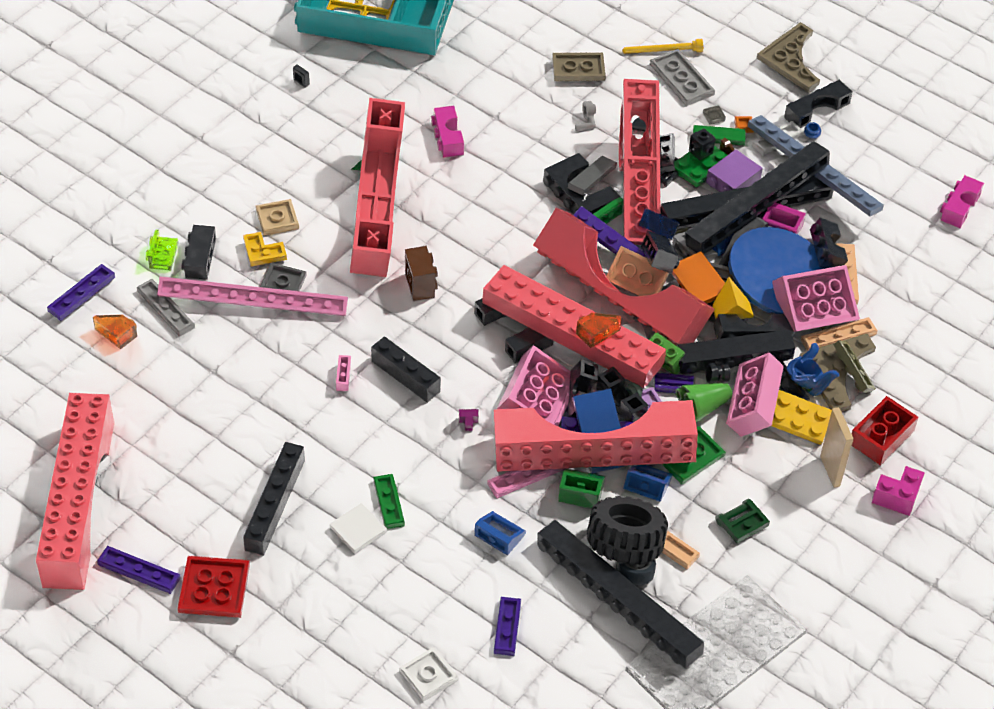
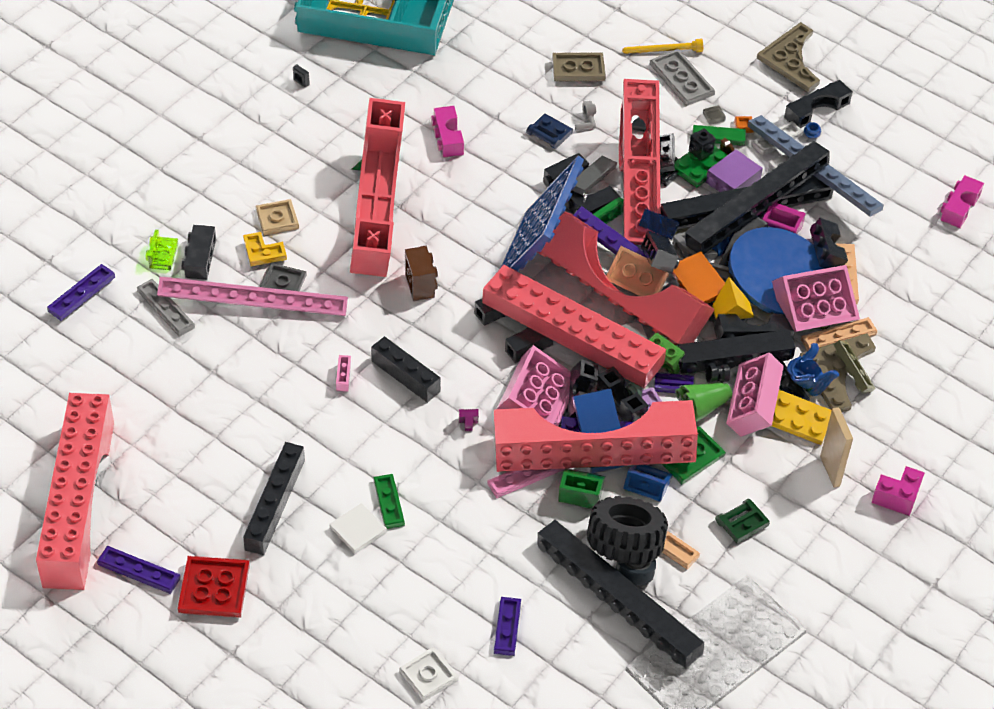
clear orange slope [92,314,138,349] -> none
blue tile [474,511,526,556] -> none
clear orange slope [576,312,622,348] -> none
red brick [851,396,919,466] -> none
none -> blue plate [499,155,584,272]
none -> dark blue plate [526,113,573,149]

